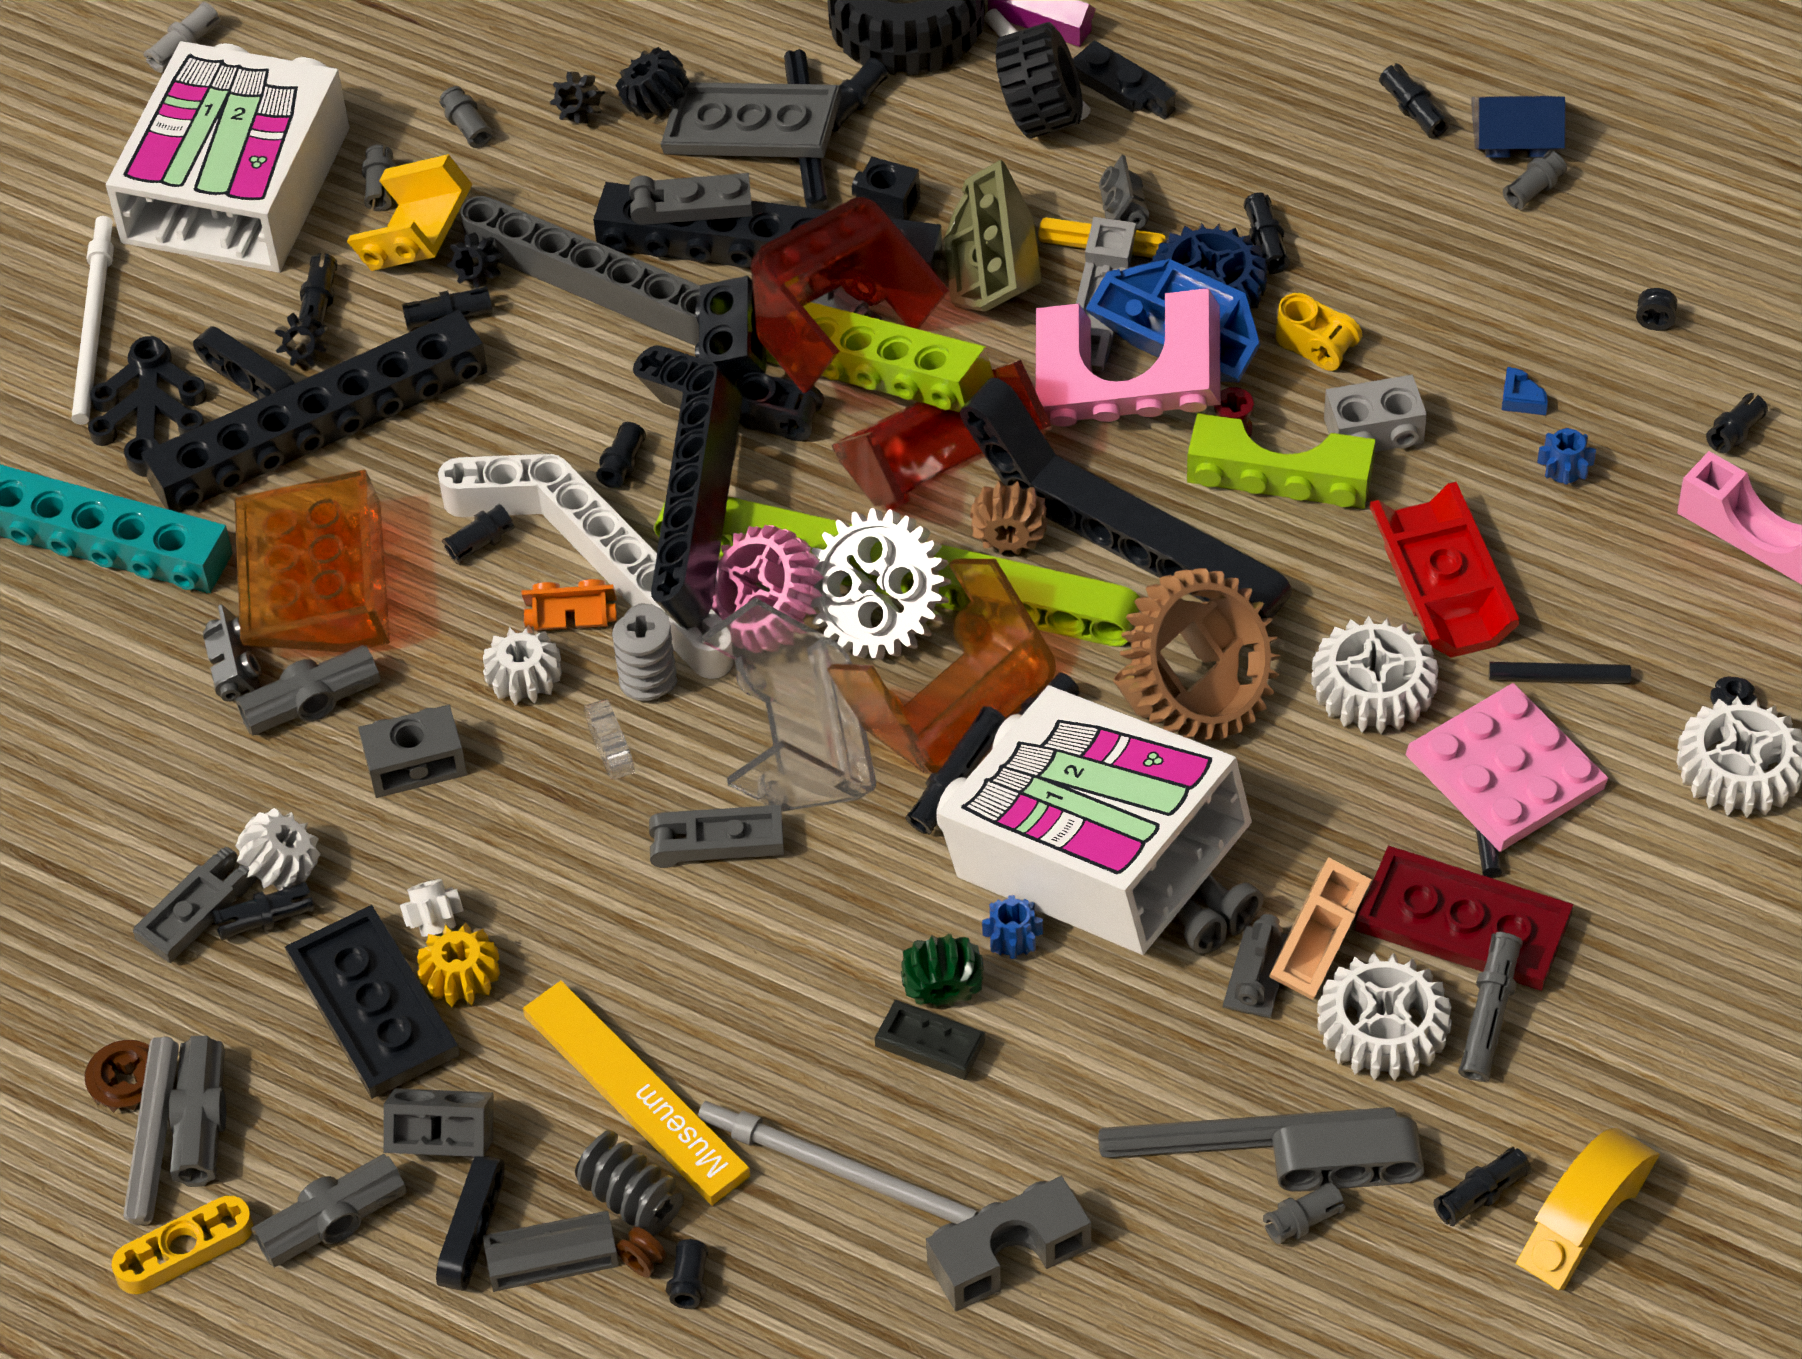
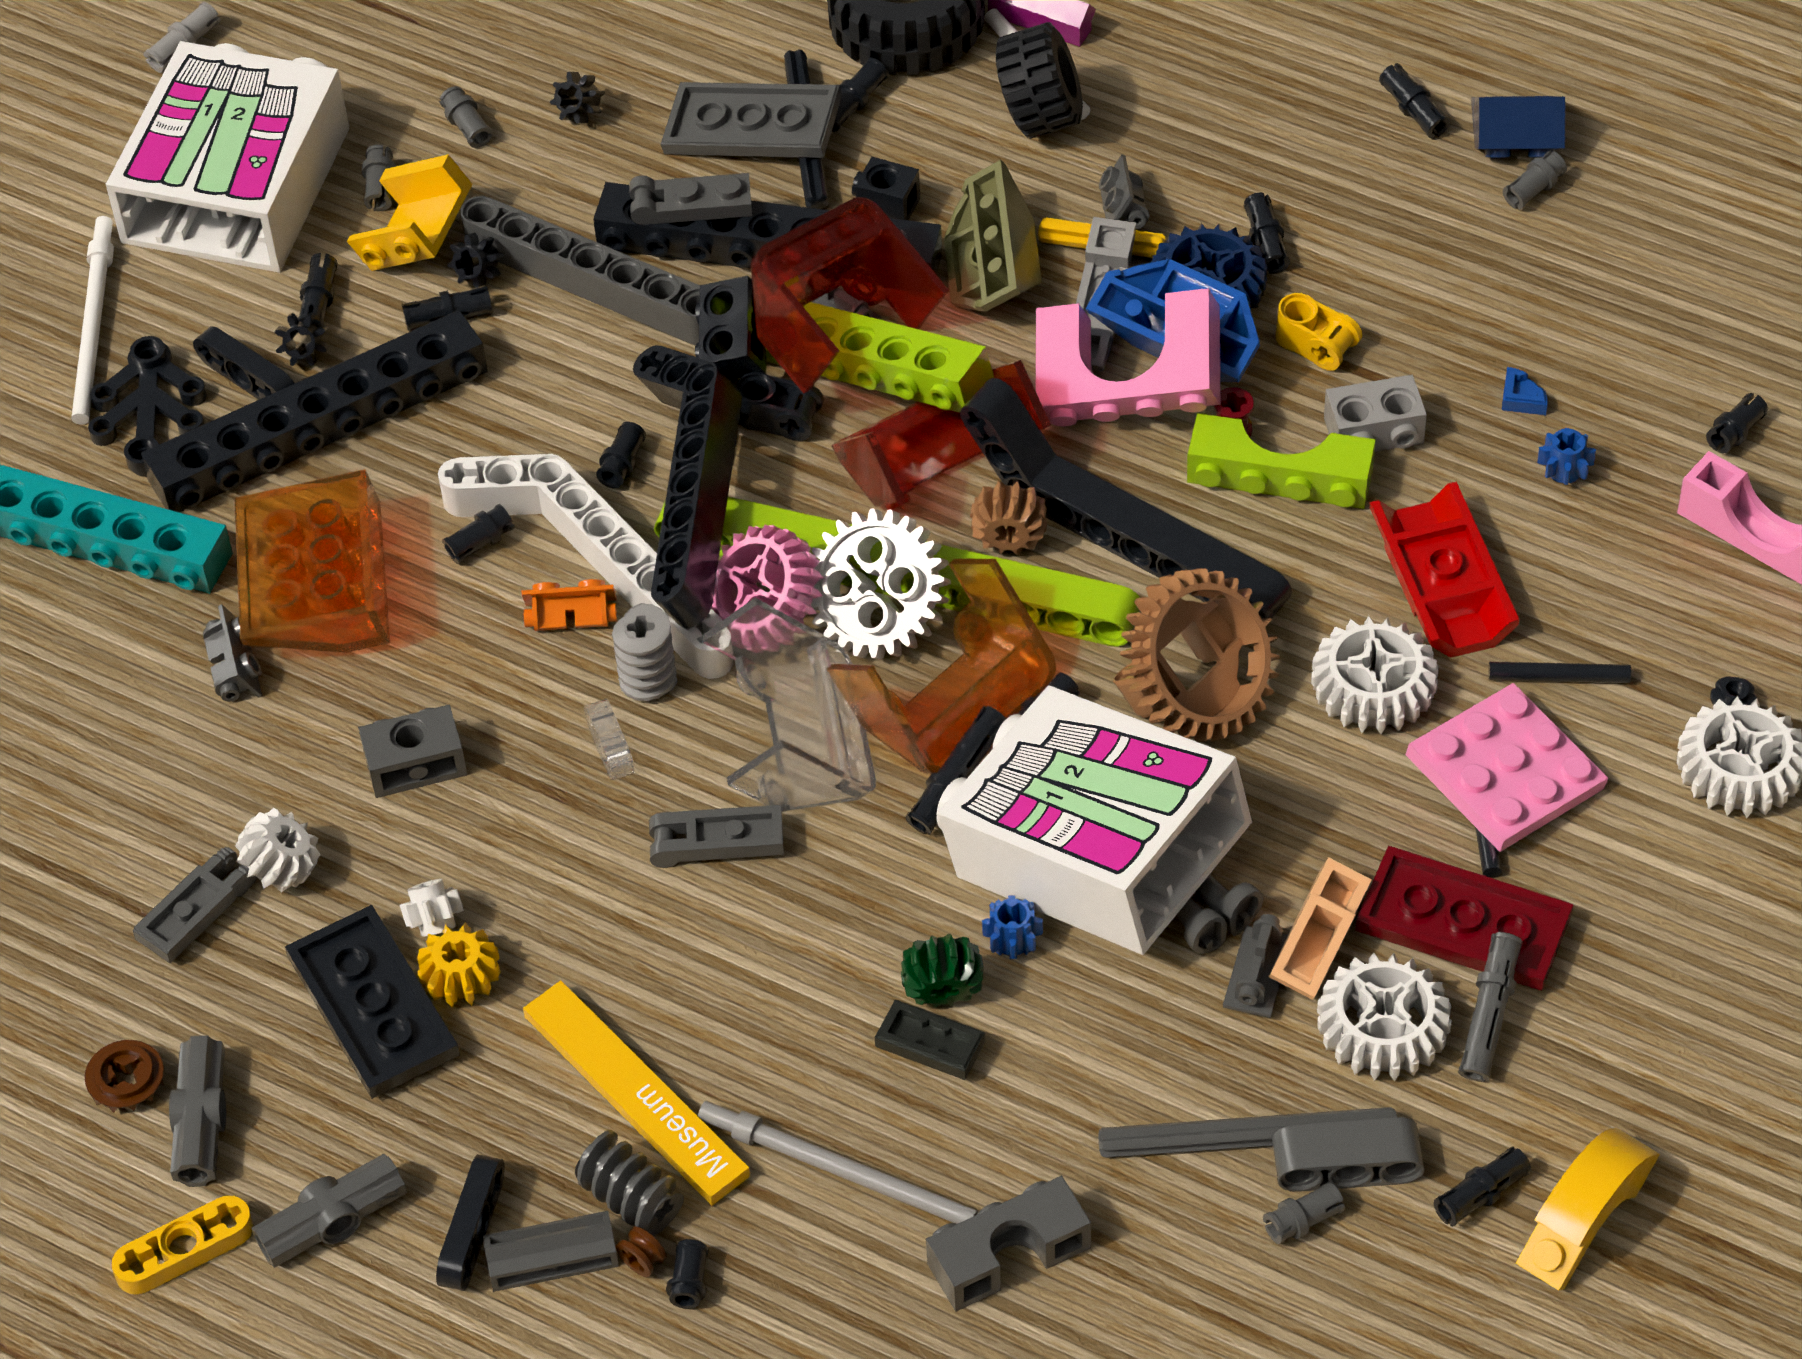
light grey axle [123,1036,179,1225] -> none
black pin [212,882,314,940] -> none
dark grey piece [235,645,381,736] -> none
dark grey brick [383,1088,494,1157] -> none
white gear [483,625,562,706] -> none
black gear [615,47,690,120] -> none
black hinge [1073,40,1176,120] -> none
black bush [1636,288,1678,331] -> none

